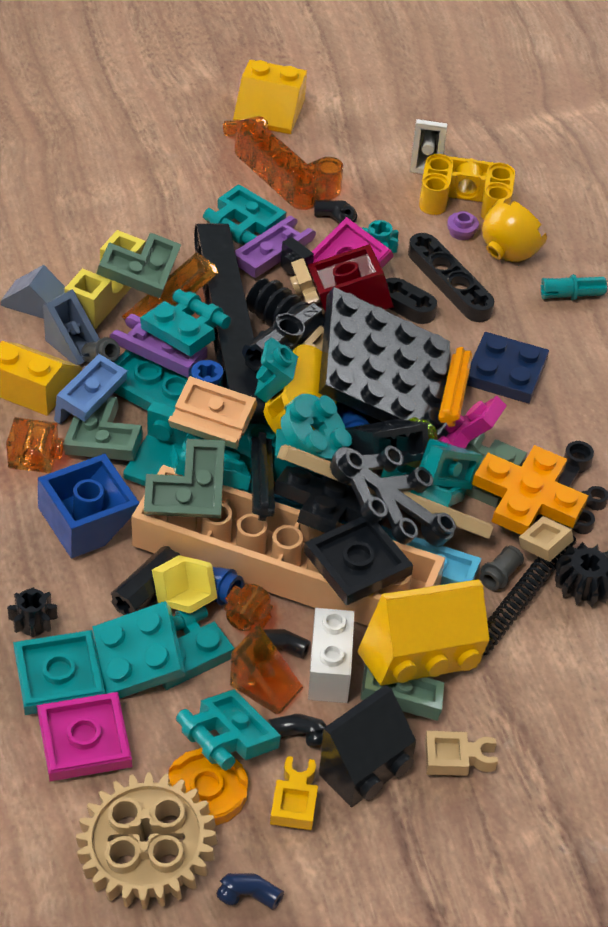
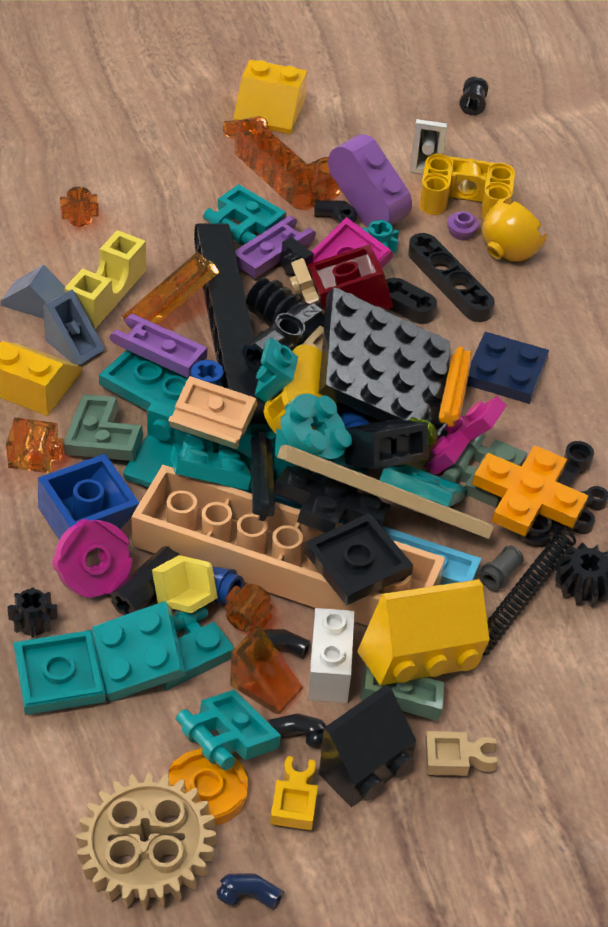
dark pink plate [37,692,132,782] -> none
medium blue panel [54,354,128,424] -> none
dark grey pin [81,337,120,363] -> none
sand green plate [96,232,181,299] -> none
teal plate [140,289,231,357] -> none
sand green plate [144,439,225,518] -> none
black plant [330,446,456,547] -> none
teal slope [419,439,483,489] -> none
tan plate [519,516,574,562] -> none
teal axle [540,274,607,300] -> none
none -> dark pink plate [52,519,132,598]
none -> clear orange gear [60,186,99,227]
none -> medium lavender brick [328,134,412,228]
none -> black bush [459,77,489,115]

